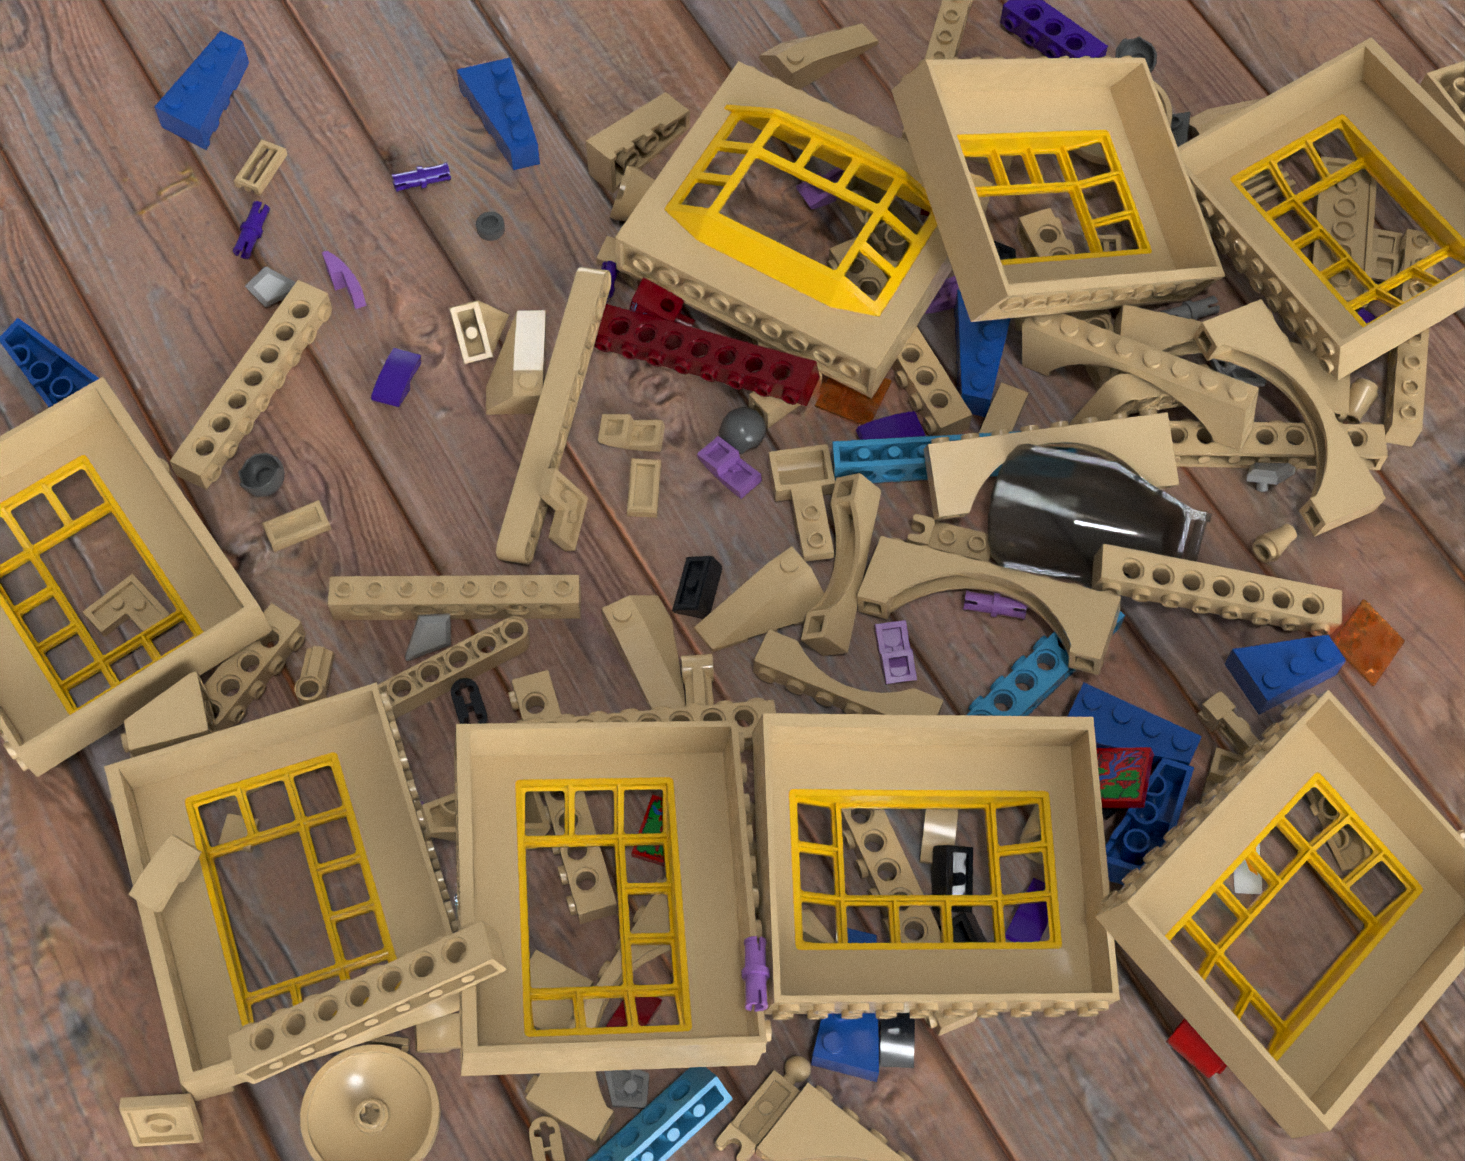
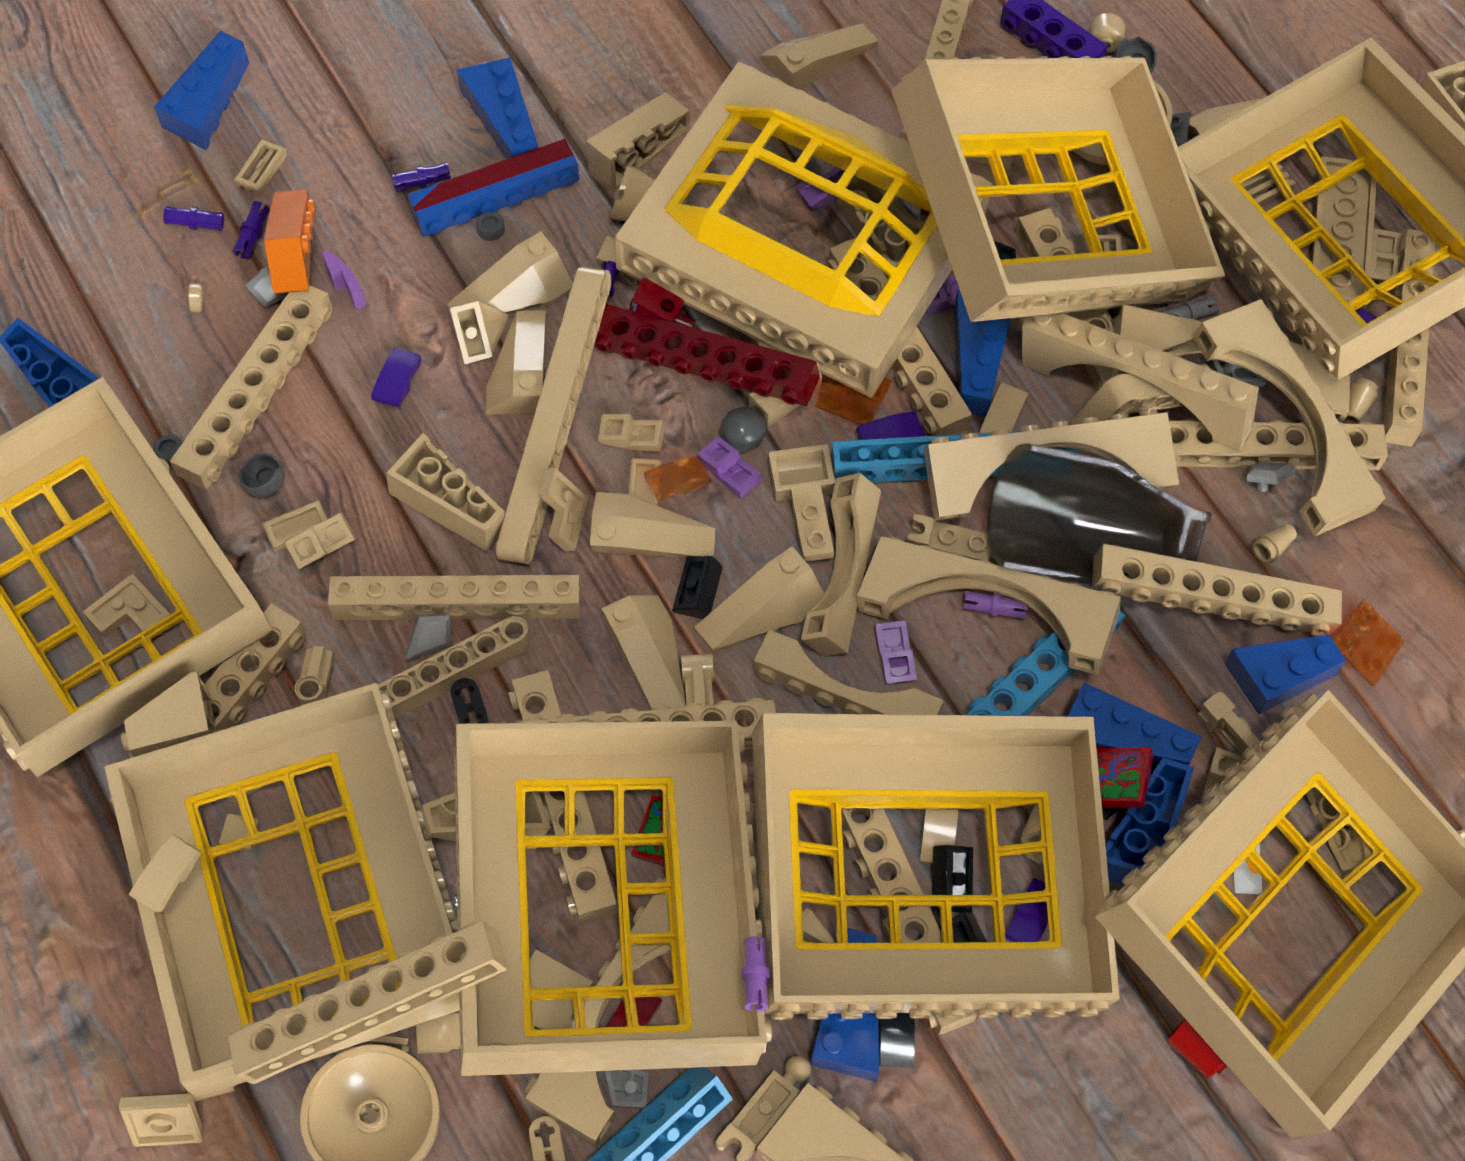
none -> dark grey tile [153,435,182,466]
none -> dark purple pin [163,206,224,231]
none -> tan tile [189,283,203,312]
none -> orange wedge [264,189,316,293]
none -> tan slope [284,512,357,569]
none -> tan wedge [386,433,504,552]
none -> blue brick [407,139,580,236]
none -> tan wedge [447,231,573,313]
none -> tan wedge [590,492,715,558]
none -> clear orange slope [644,456,711,501]
none -> tan head [1090,13,1126,54]

